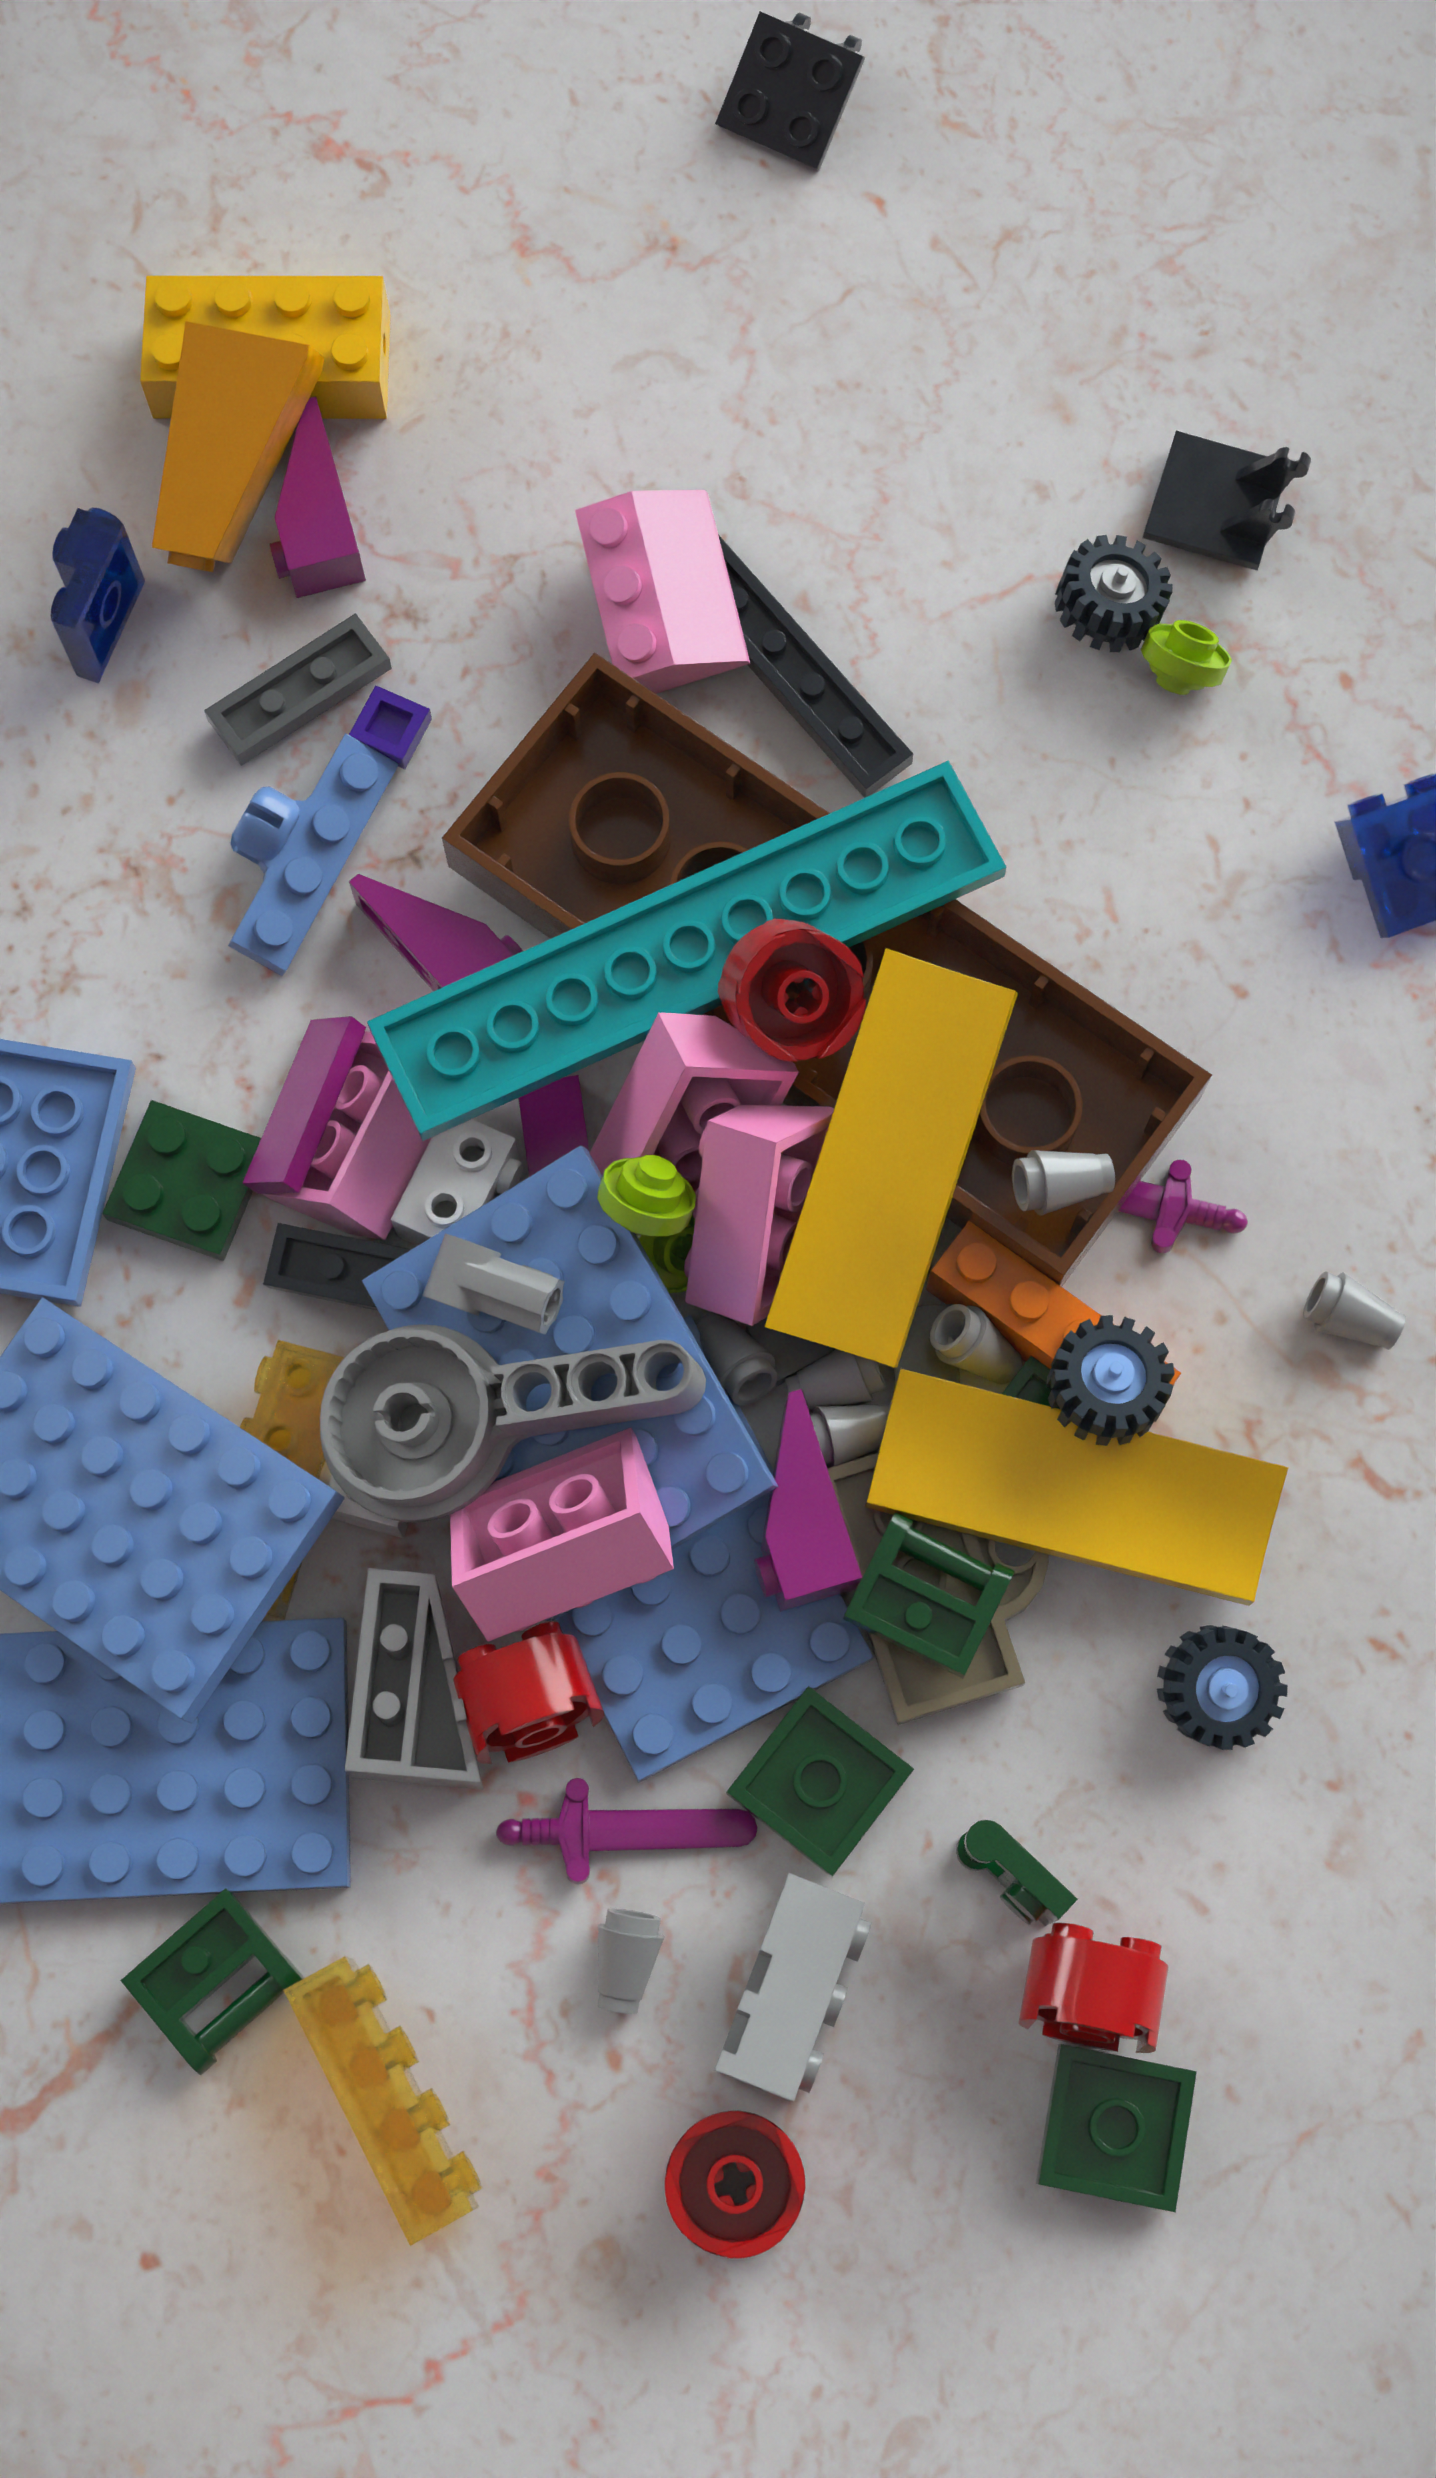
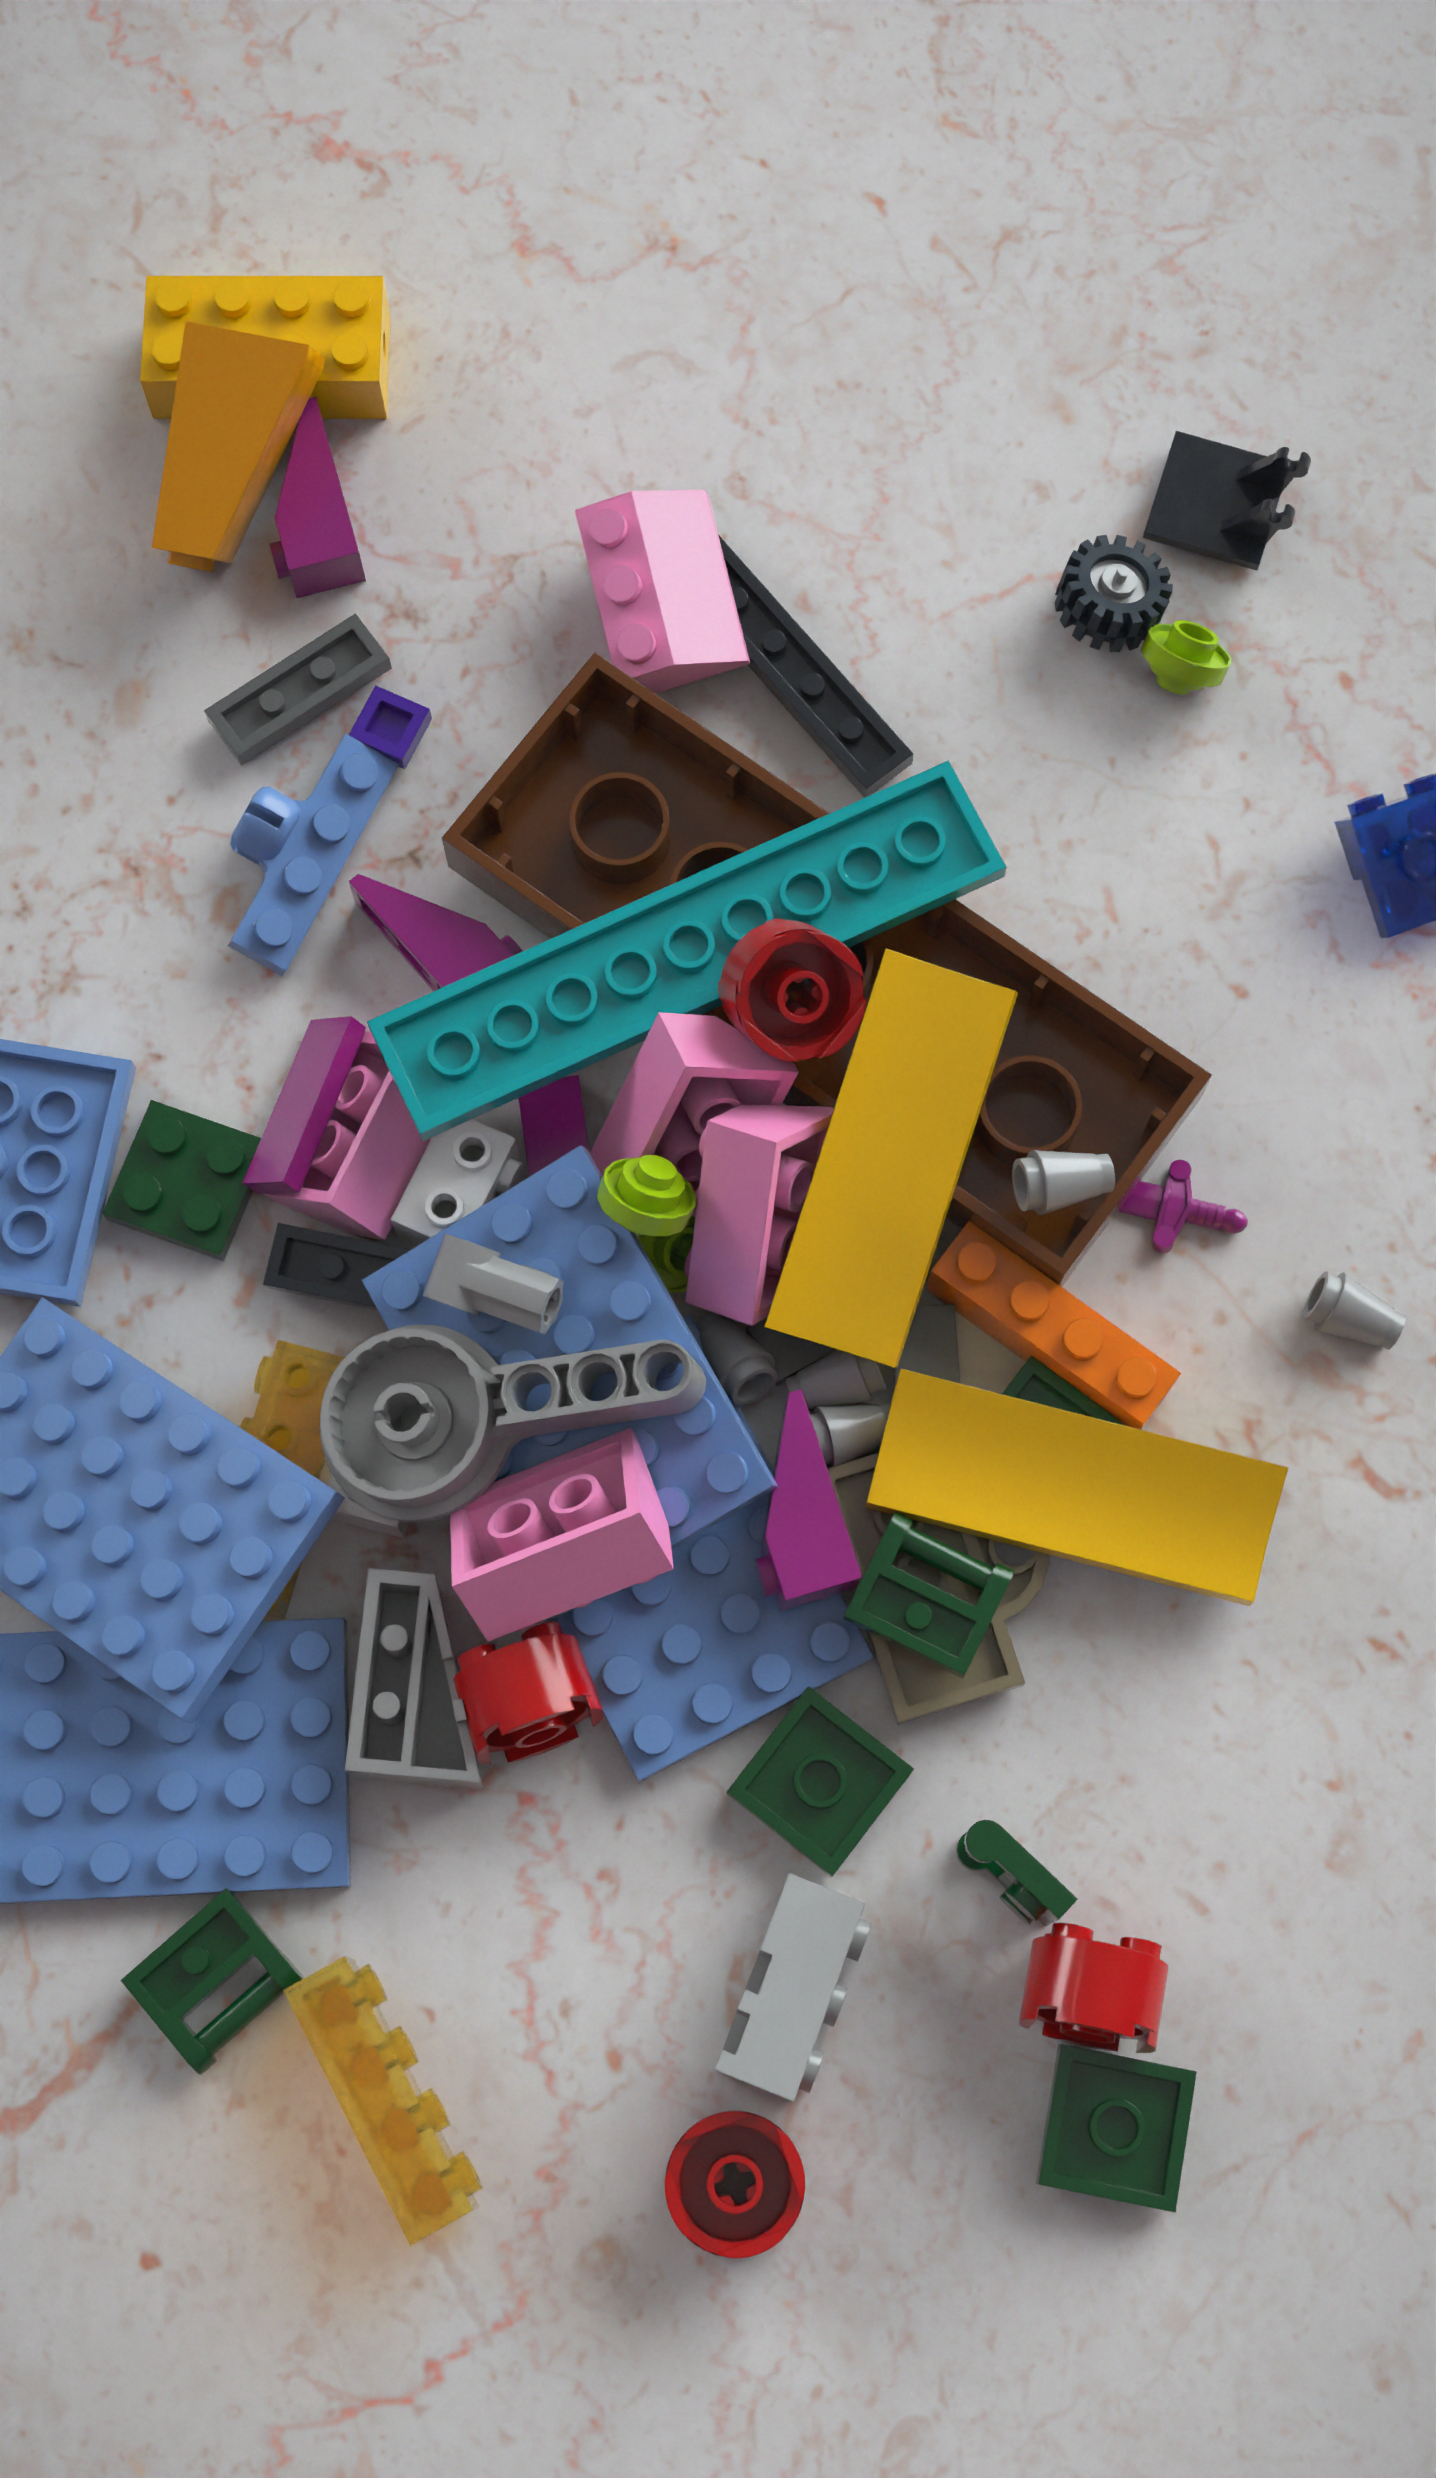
clear blue plate [50,507,145,683] -> none
magenta sword [496,1778,758,1885] -> none
light grey cone [598,1908,664,2014] -> none
black plate [715,11,865,170] -> none
light grey cone [930,1304,1022,1385] -> none
black wheel [1046,1315,1175,1446] -> none
black wheel [1157,1625,1288,1750] -> none

